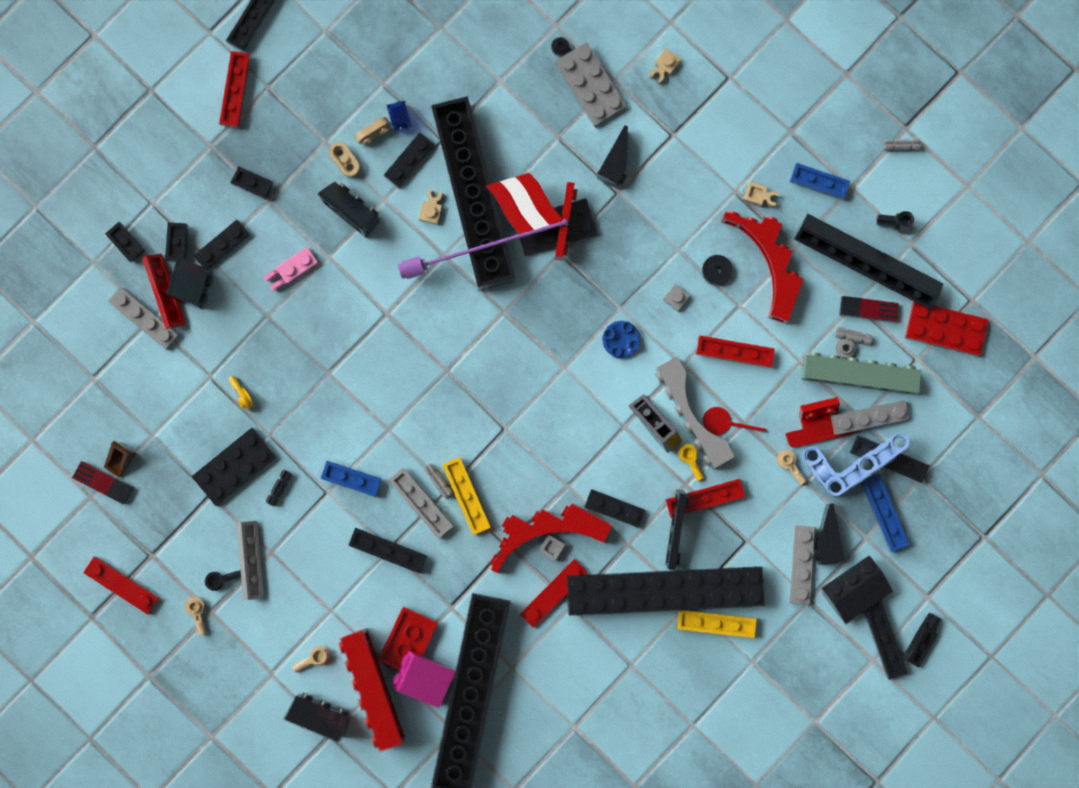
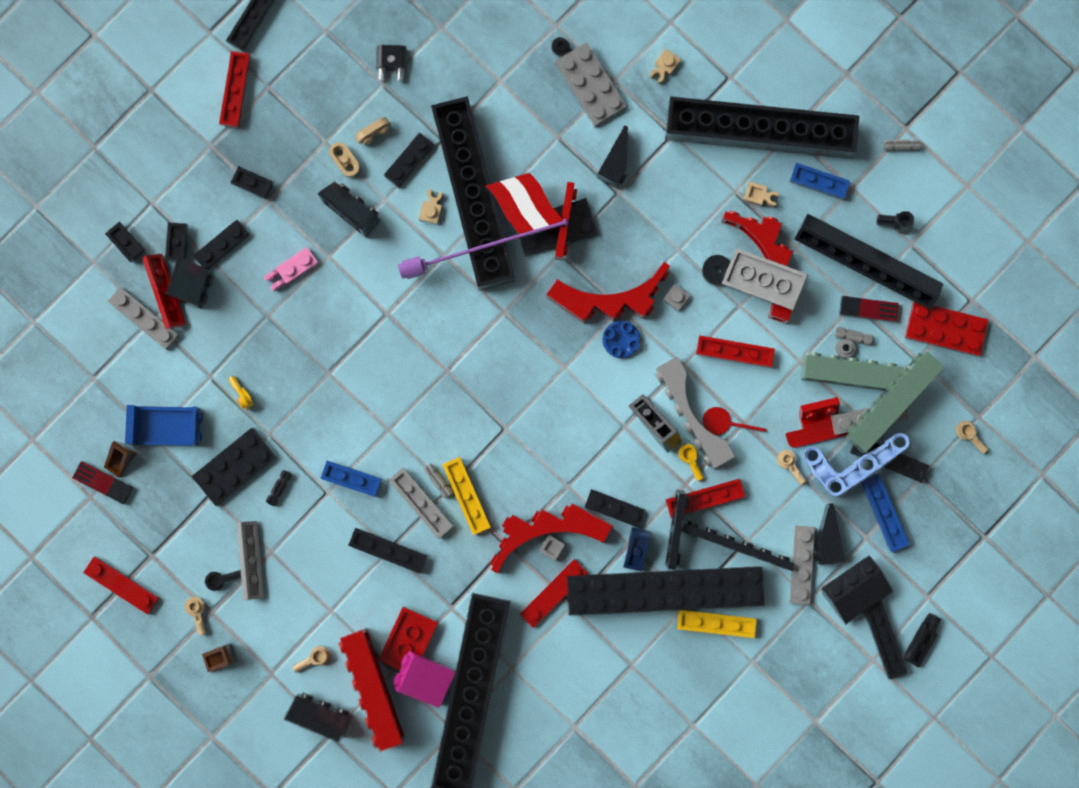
clear blue brick [386,100,412,132] -> none
none -> blue panel [125,405,203,446]
none -> reddish brown slope [202,643,237,672]
none -> black piece [376,45,407,82]
none -> red arch [546,262,670,323]
none -> dark blue plate [623,527,651,571]
none -> black brick [665,96,860,158]
none -> black plate [682,521,794,571]
none -> light grey plate [722,248,808,311]
none -> sand green brick [845,351,944,453]
none -> tan plate [956,421,988,454]

